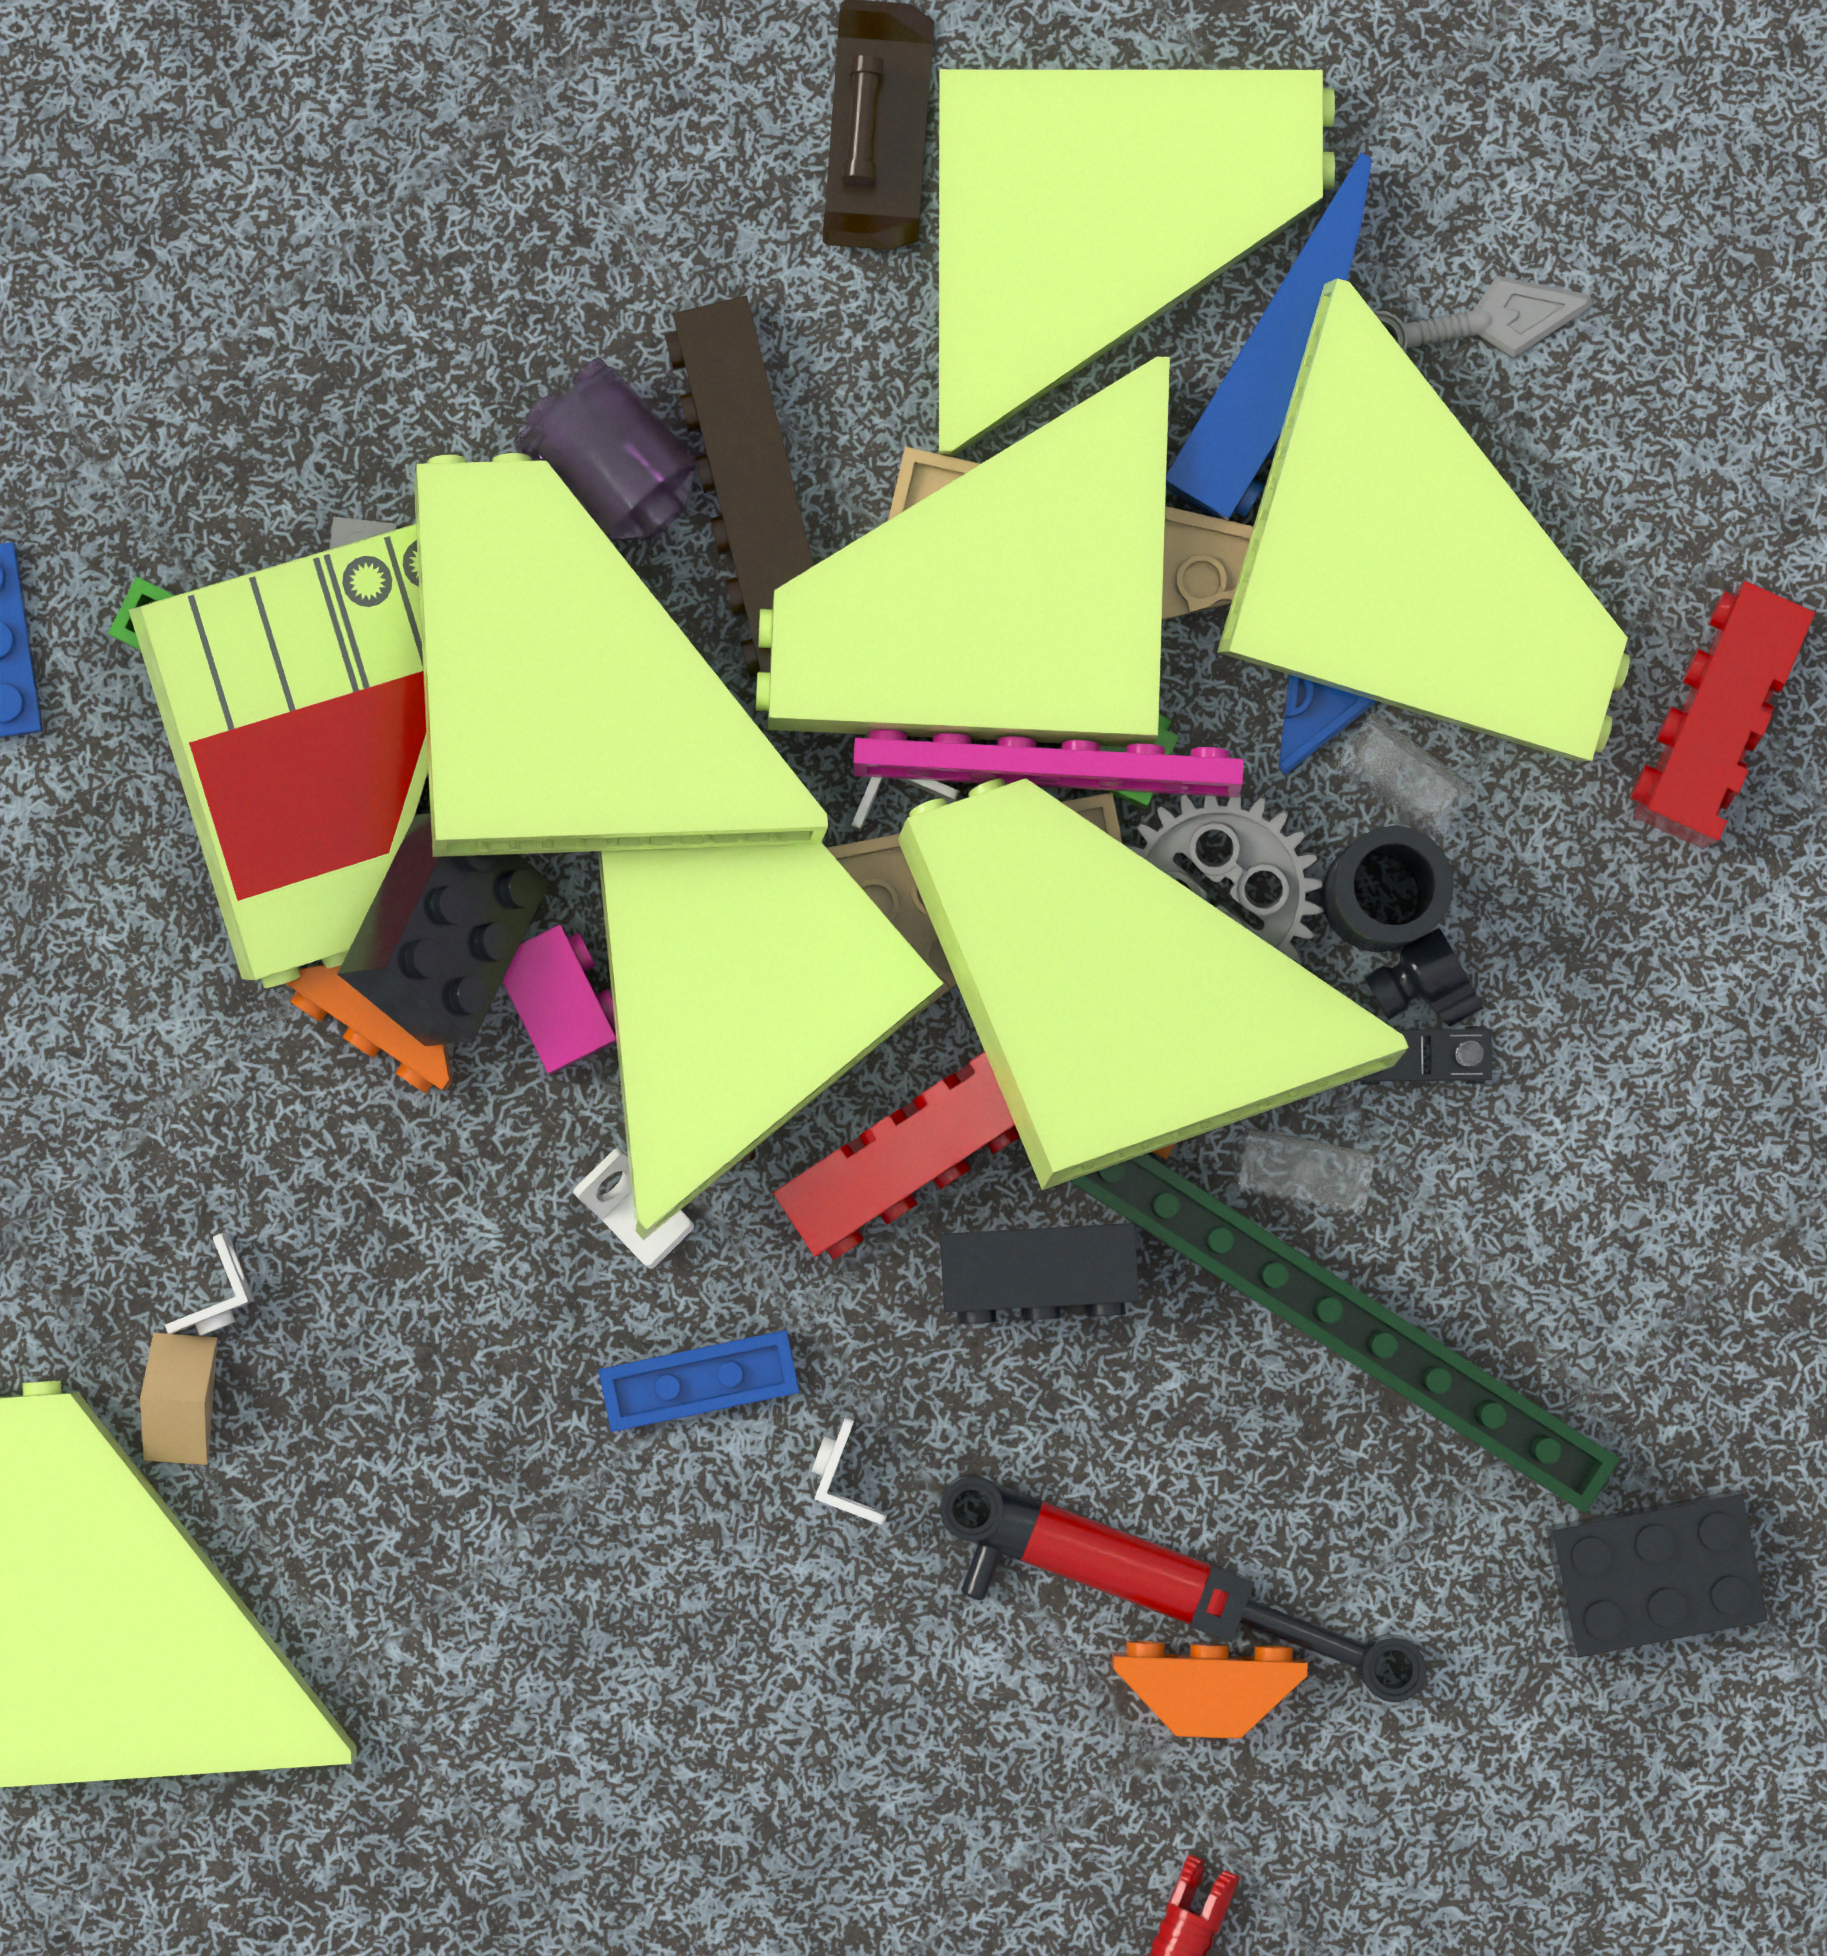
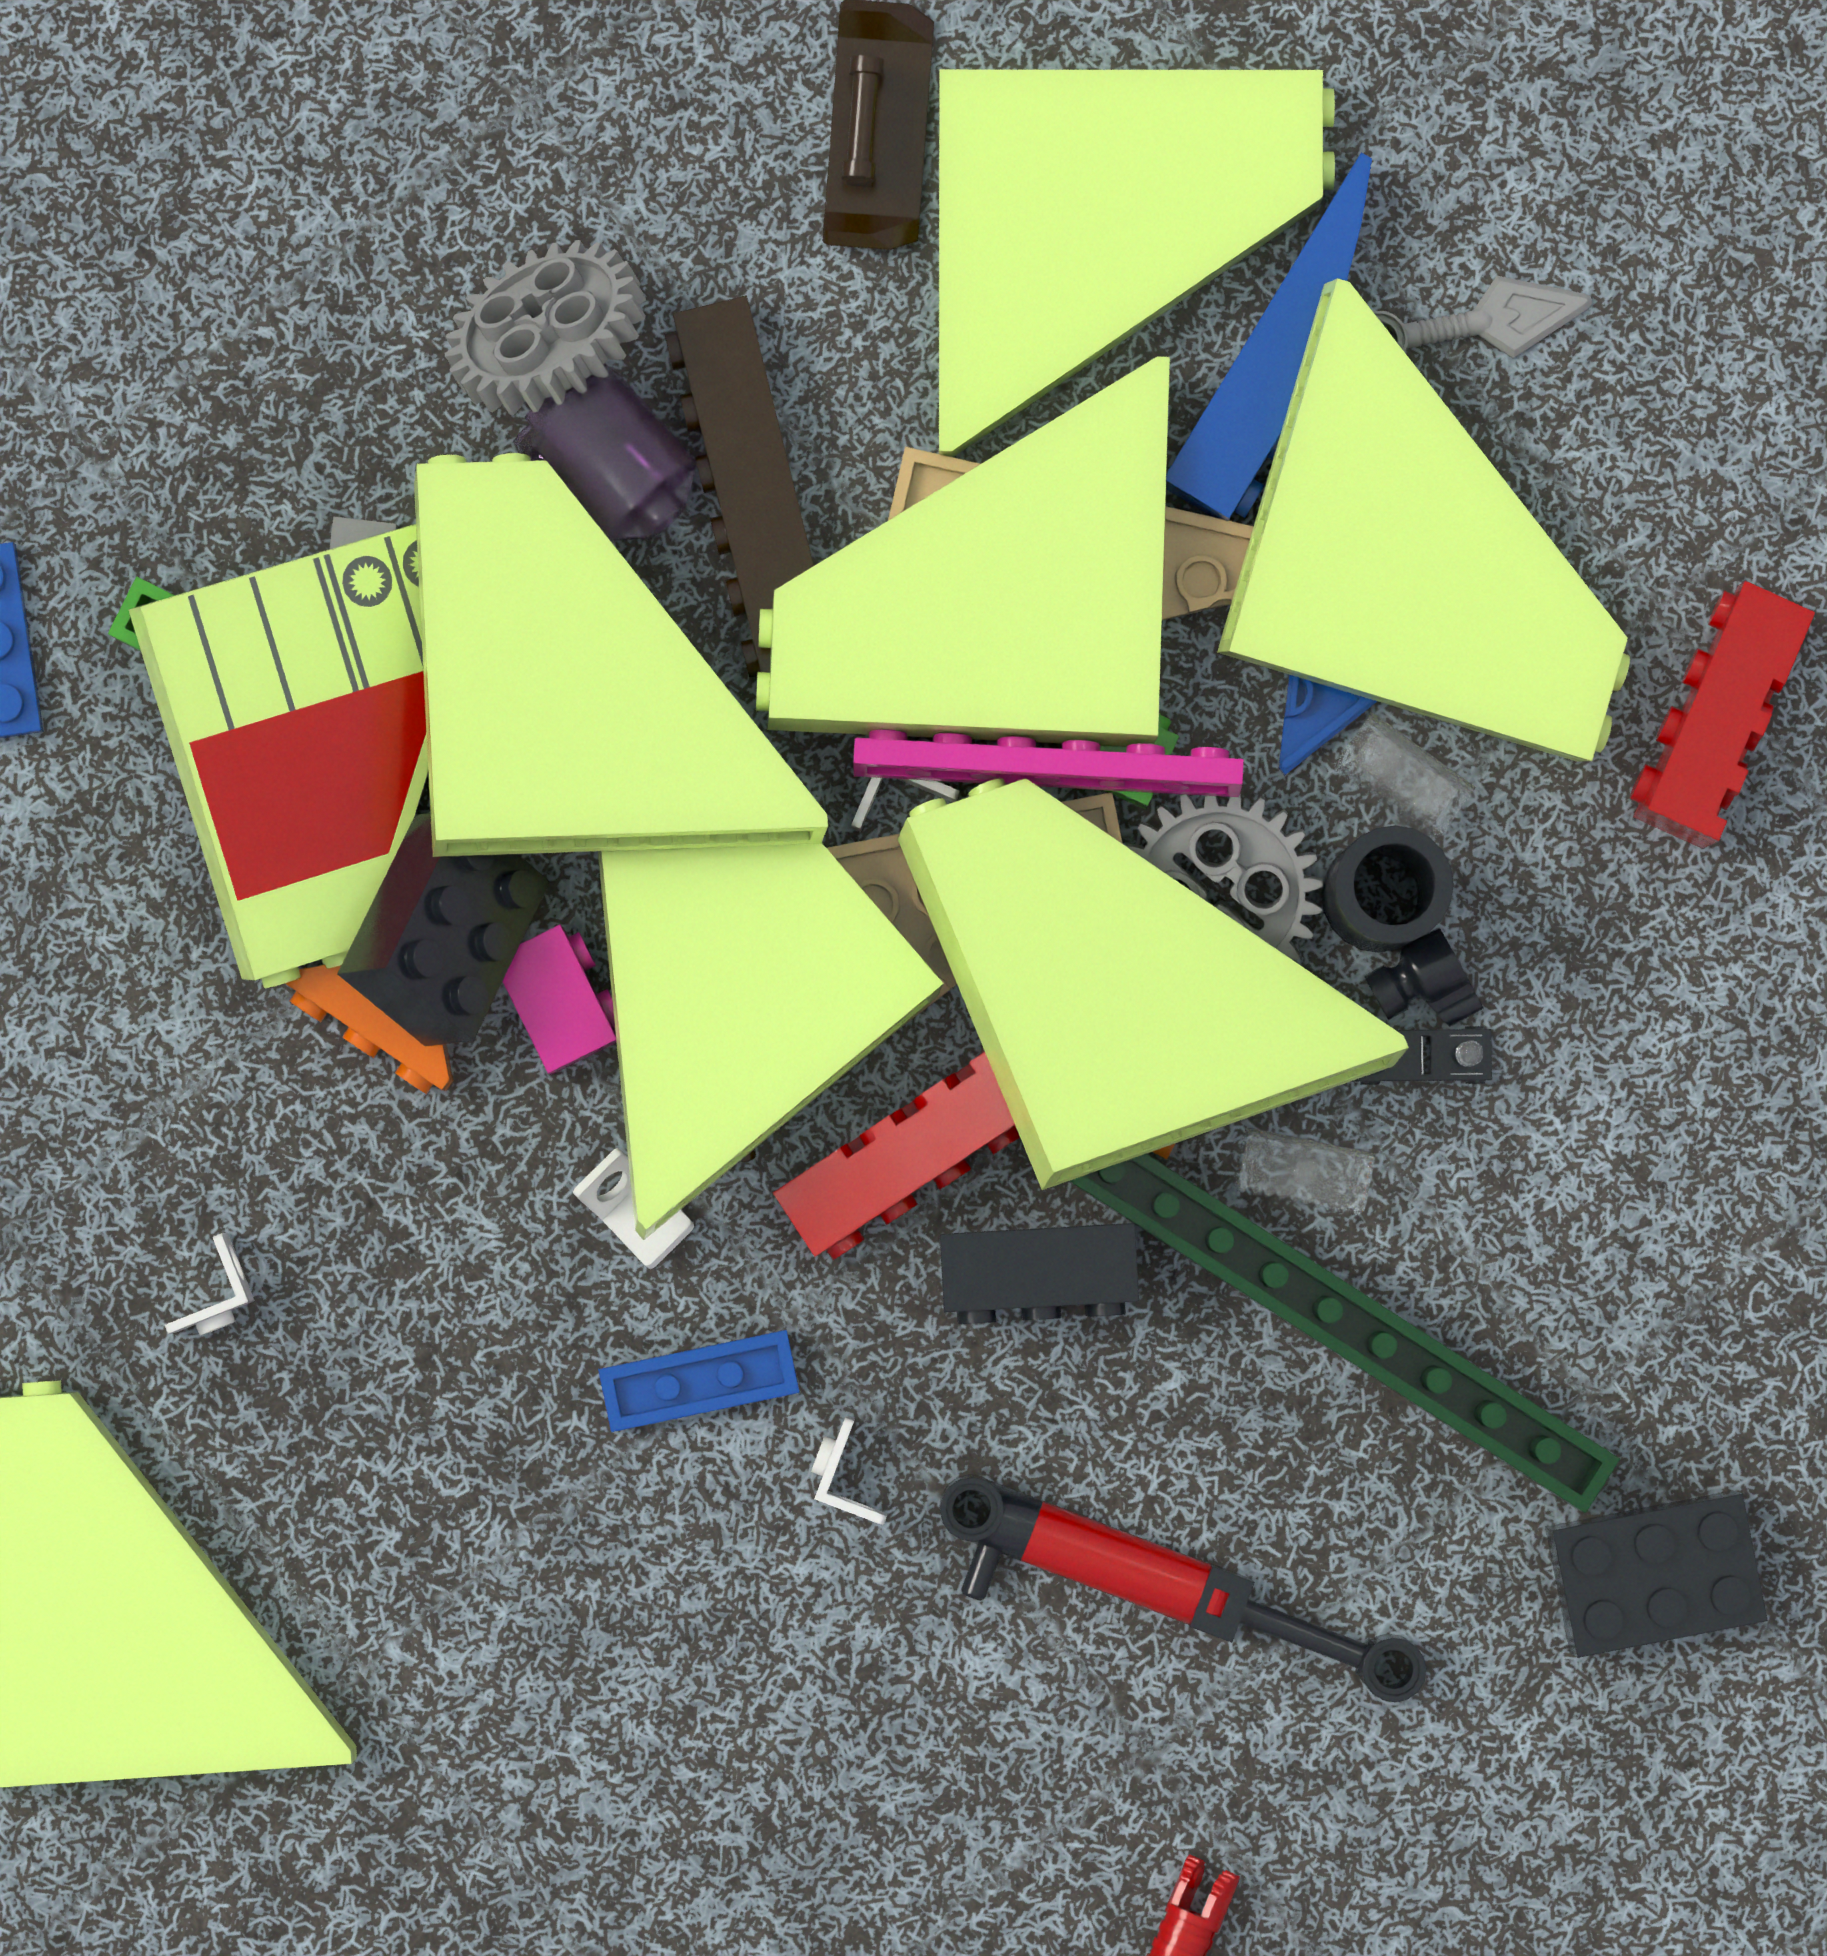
tan slope [140,1333,218,1465] -> none
orange slope [1112,1641,1308,1739] -> none
none -> light grey gear [445,240,646,415]

